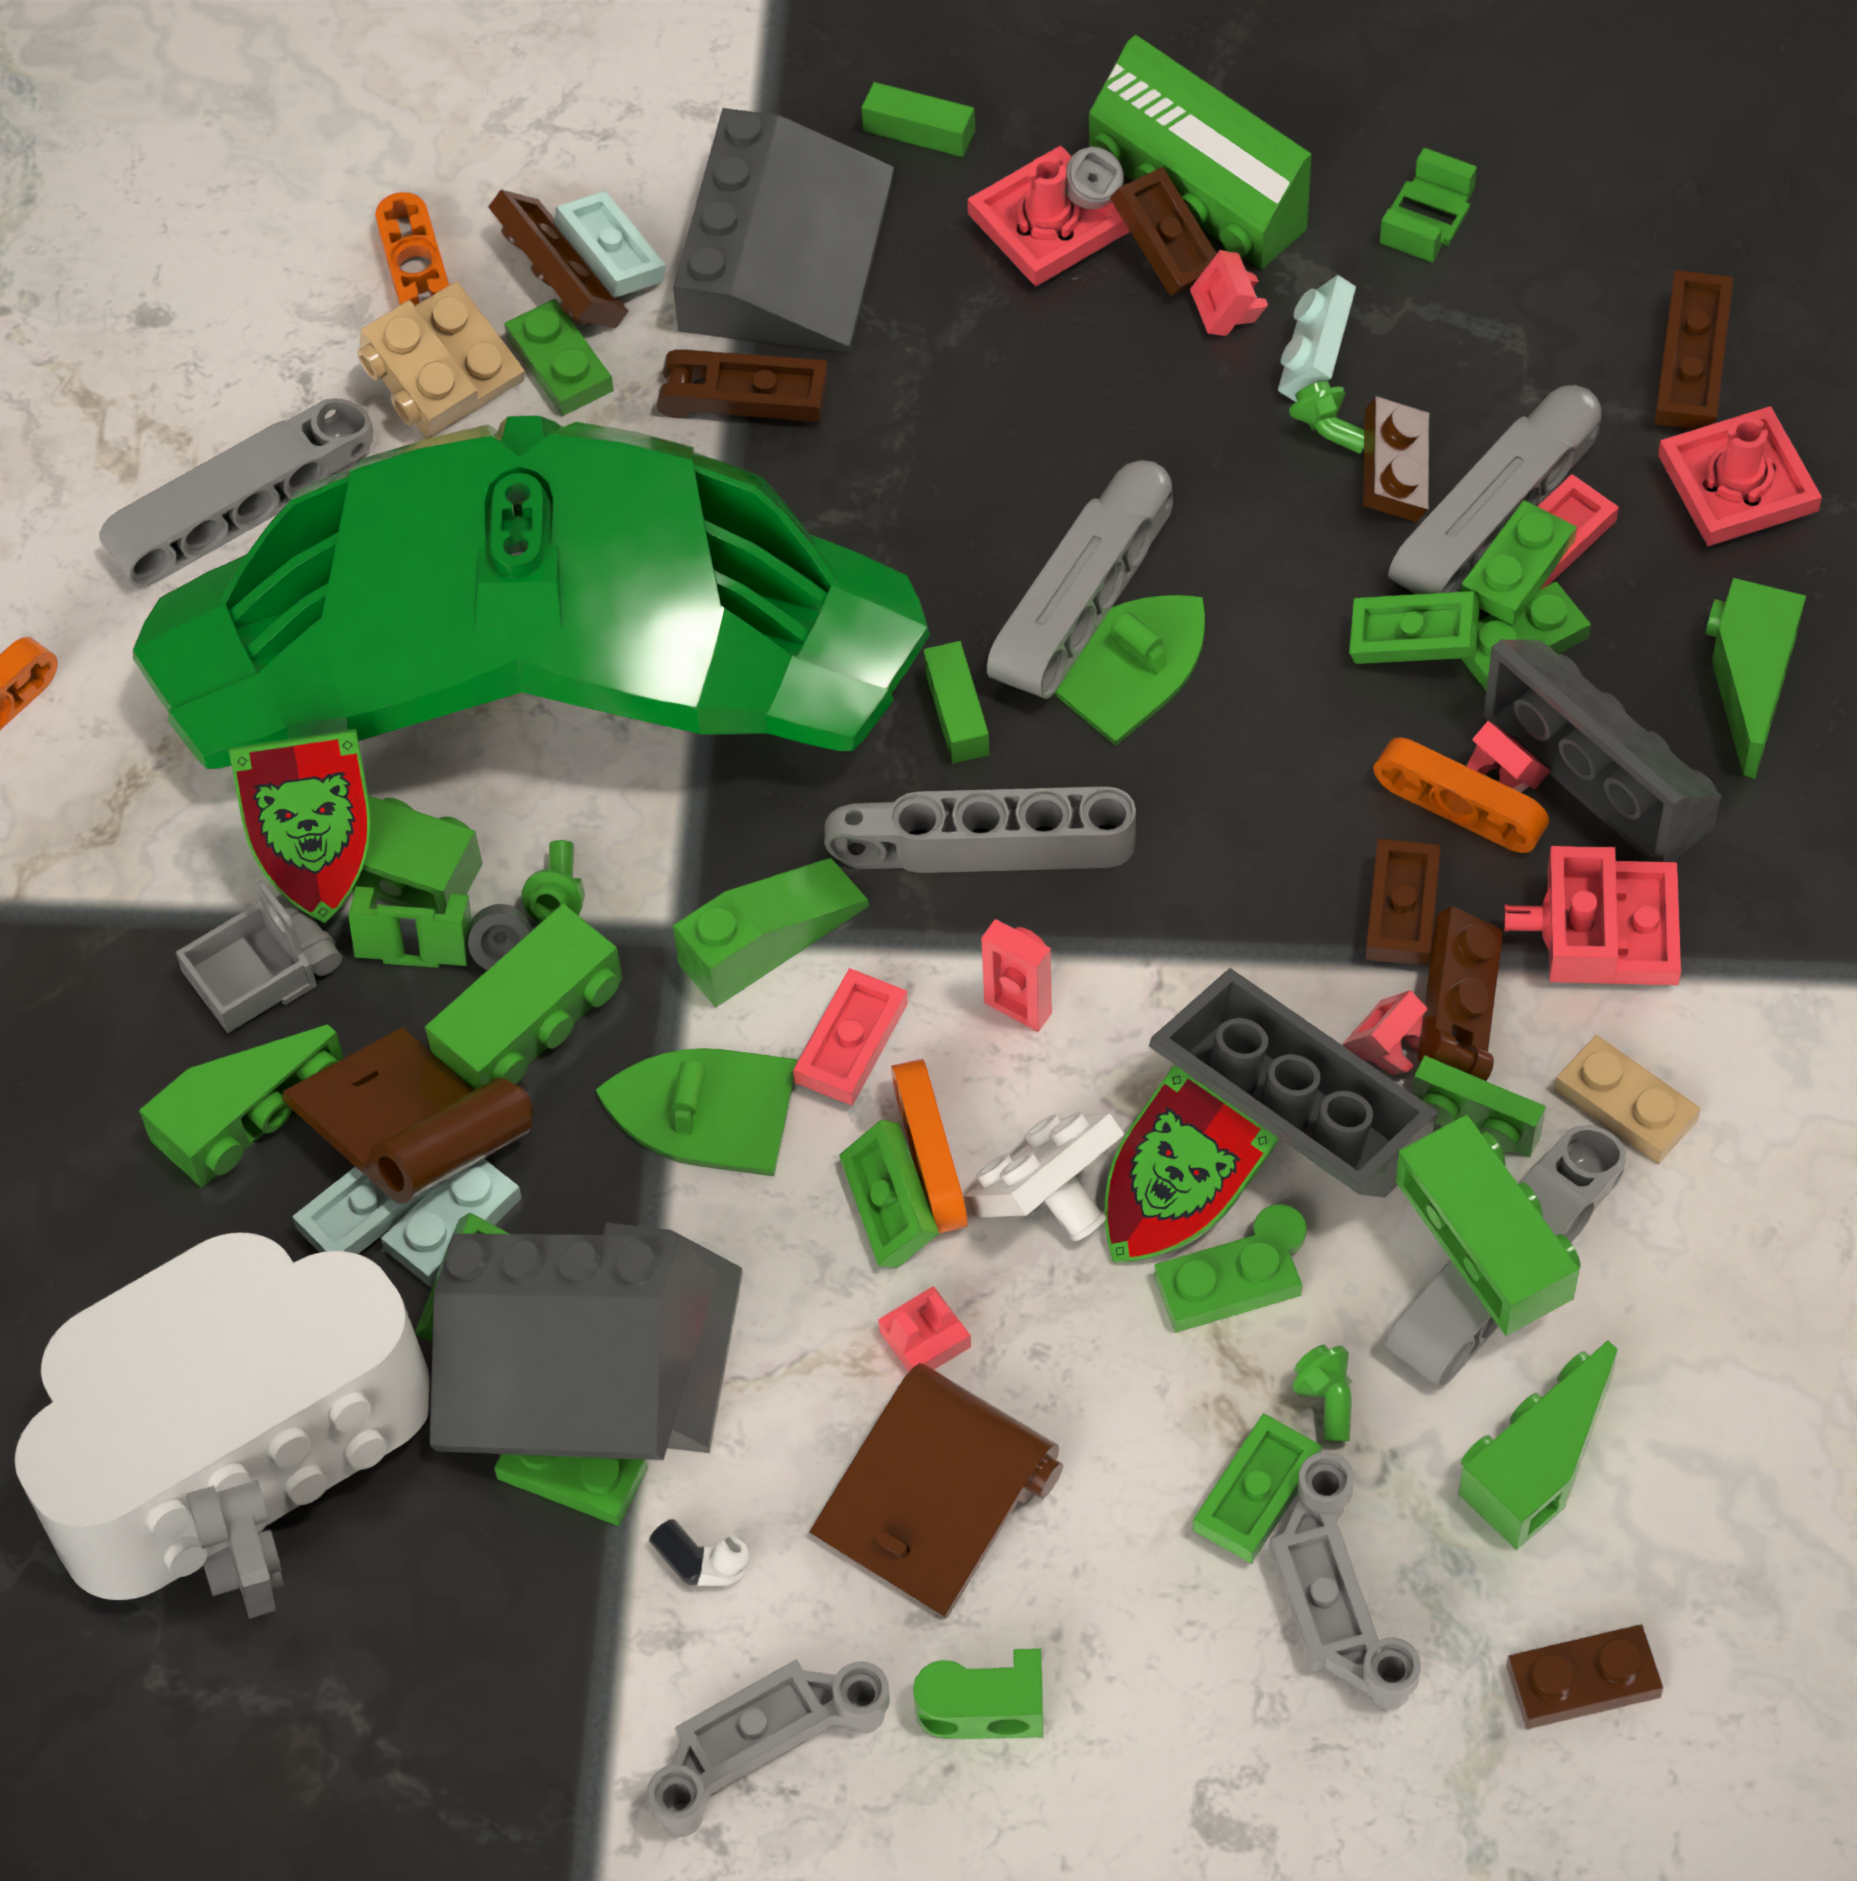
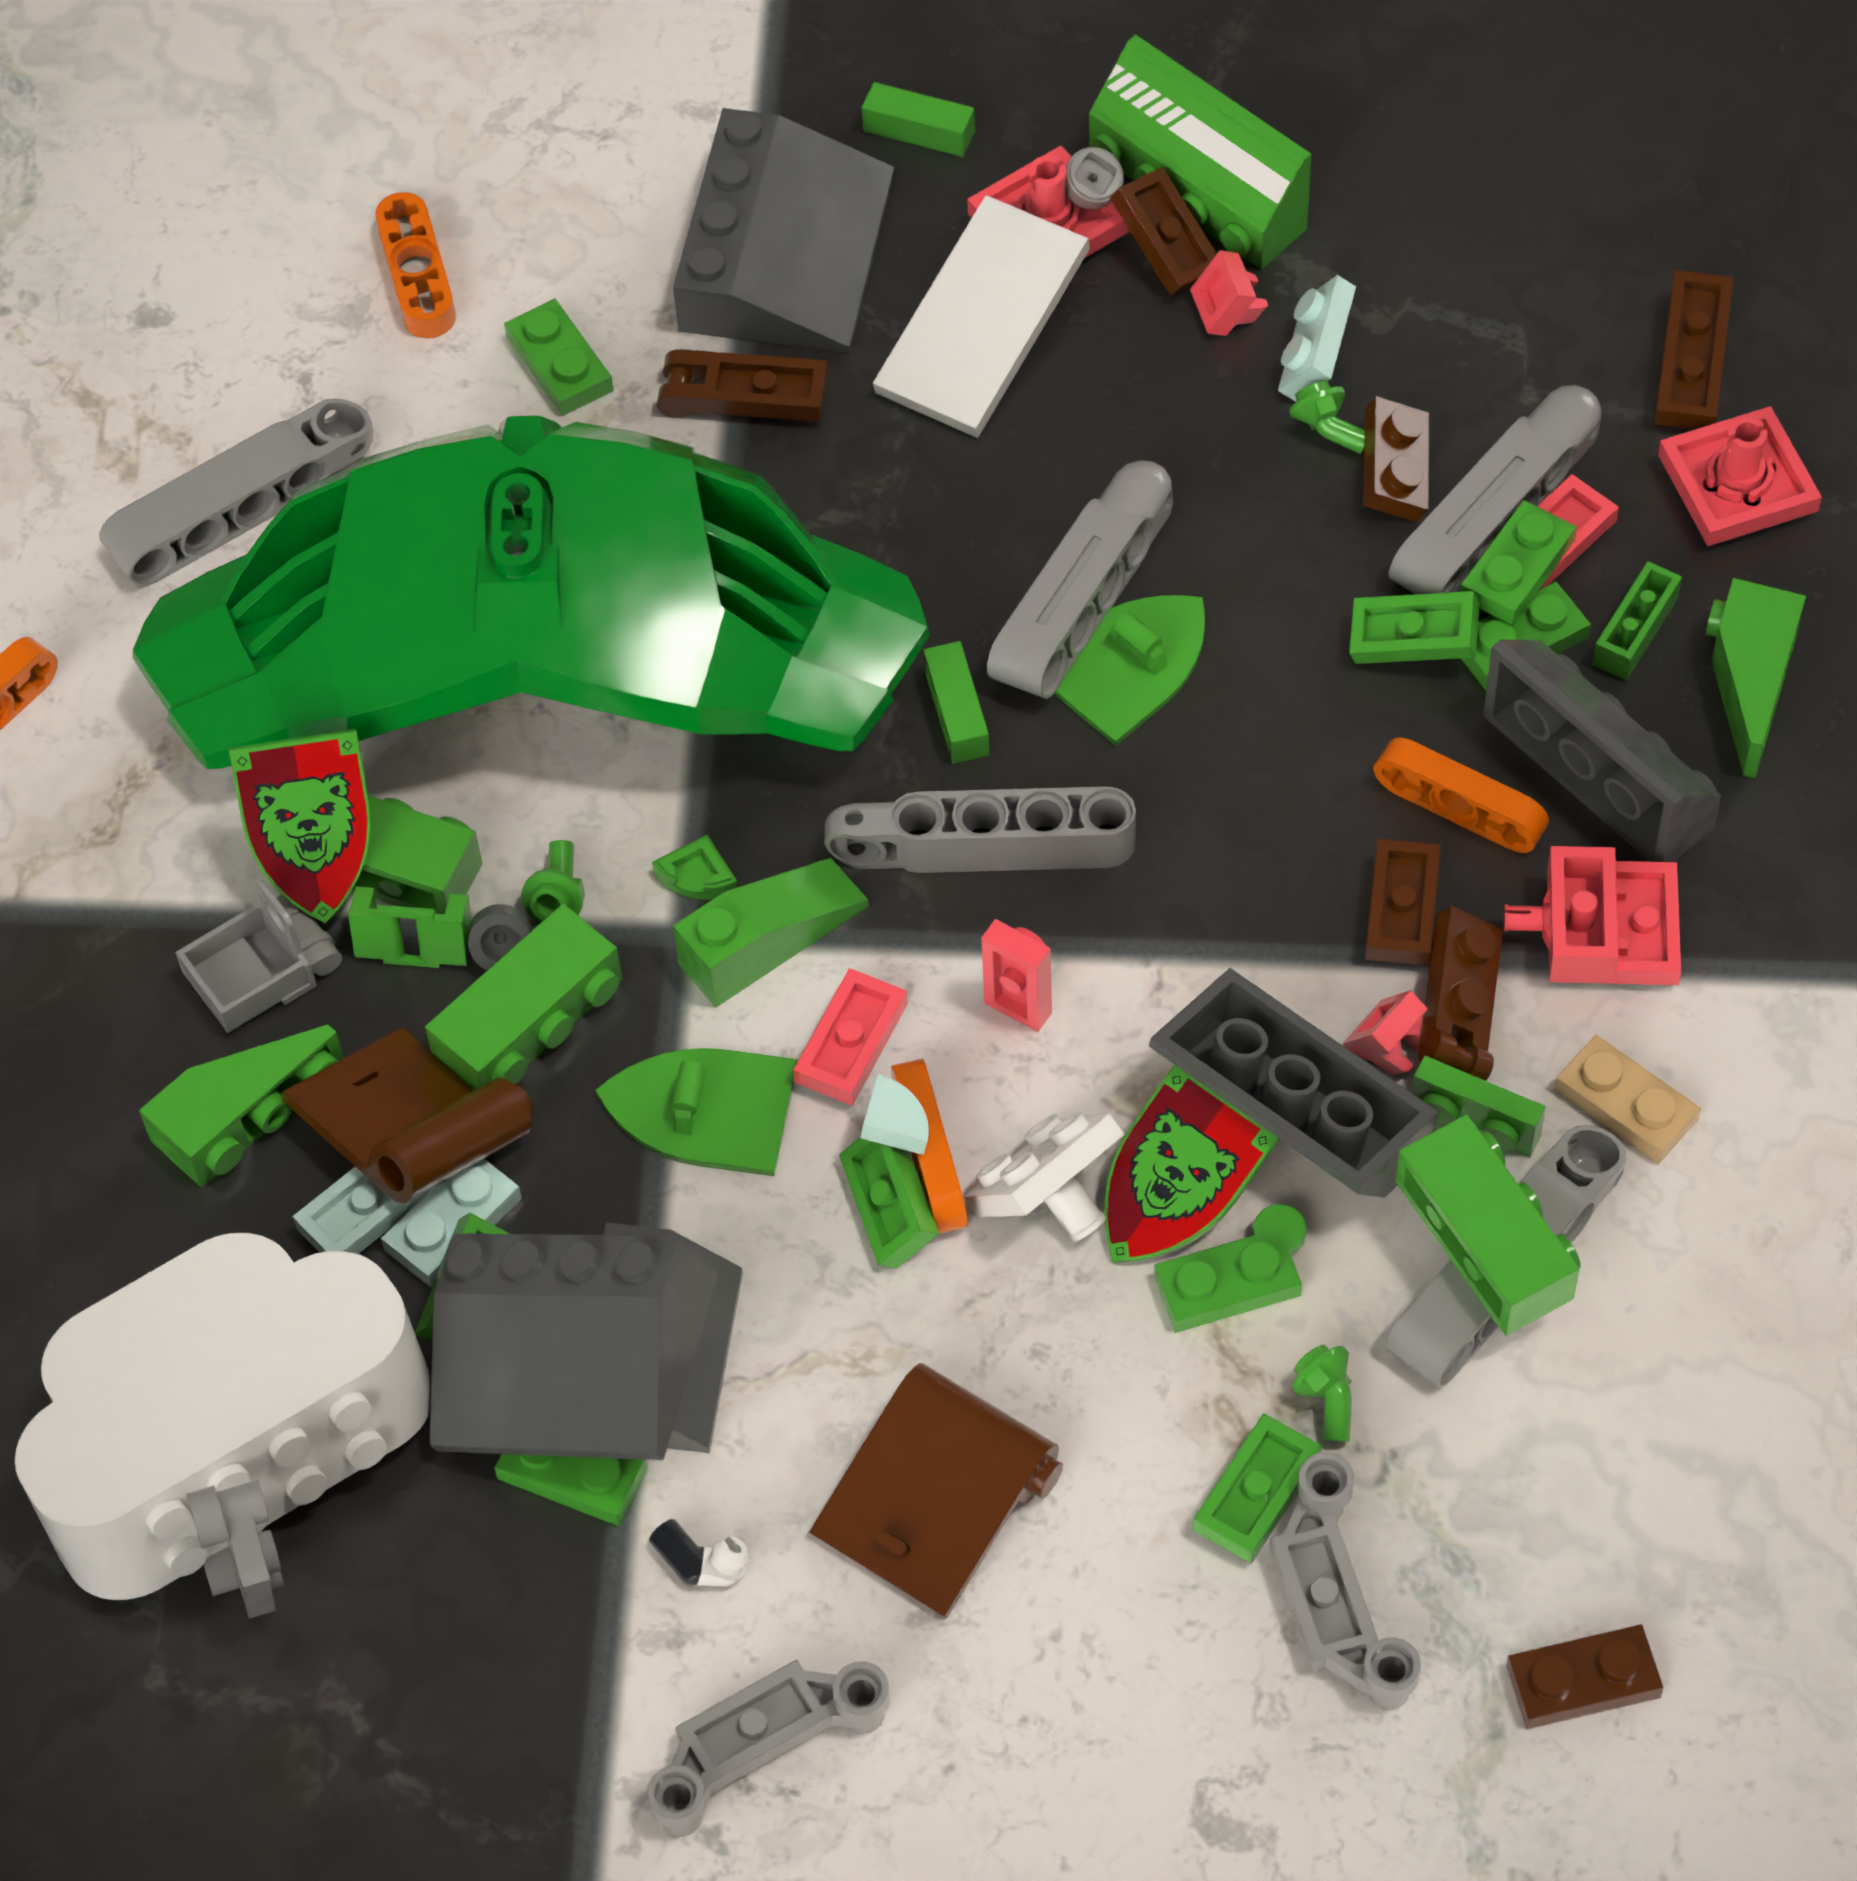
tan plate [357,281,525,439] -> none
reddish brown plate [488,189,628,329] -> none
light aqua plate [554,191,666,298] -> none
coral tile [878,1286,971,1372] -> none
bright green leg [913,1648,1043,1739] -> none
bright green piece [1380,148,1477,263] -> none
bright green slope [1459,1340,1618,1550] -> none
coral tile [1466,721,1551,792] -> none
none -> bright green tile [652,835,738,900]
none -> light aqua tile [860,1074,929,1155]
none -> white tile [872,195,1090,438]
none -> bright green piece [1592,561,1682,681]

